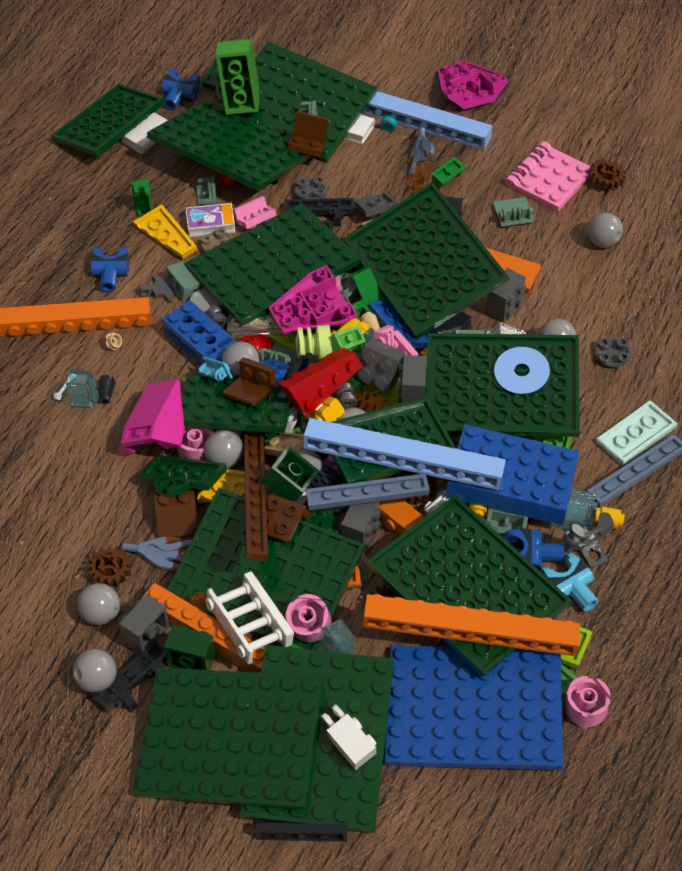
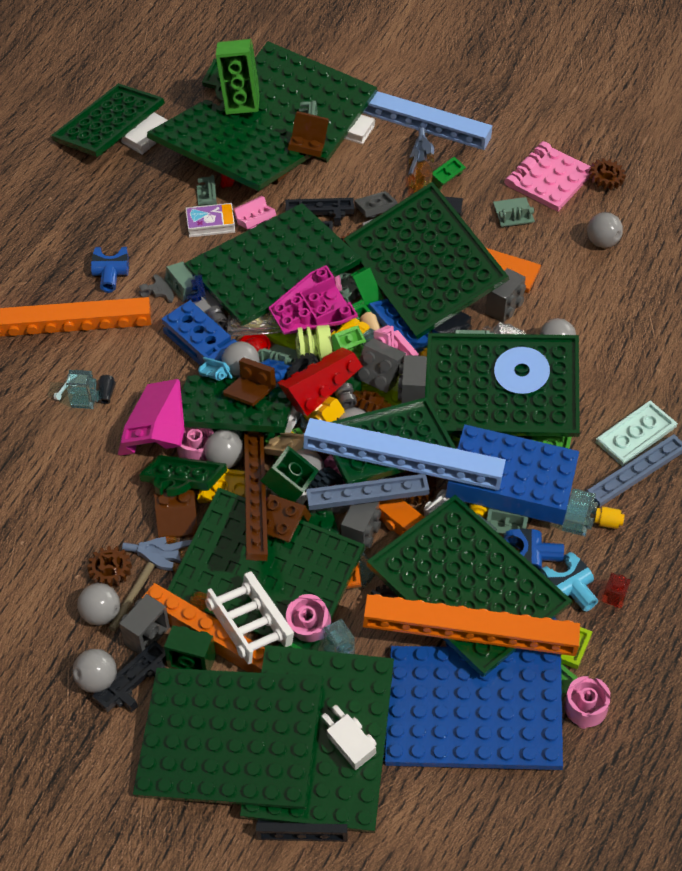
tan plate [105,333,122,350] -> none
green hinge [131,179,153,217] -> none
yellow wing [133,204,198,259] -> none
blue connector [161,69,200,110] -> none
dark tan dish [201,228,234,252] -> none
dark grey dish [294,177,328,199] -> none
teal tile [380,116,398,132] -> none
dark pink wedge [438,61,508,109] -> none
dark grey piece [564,512,614,568] -> none
dark grey dish [595,338,632,368] -> none
none -> dark tan bar [108,562,155,632]
none -> clear blue bracket [186,274,206,302]
none -> clear red brick [602,573,631,609]

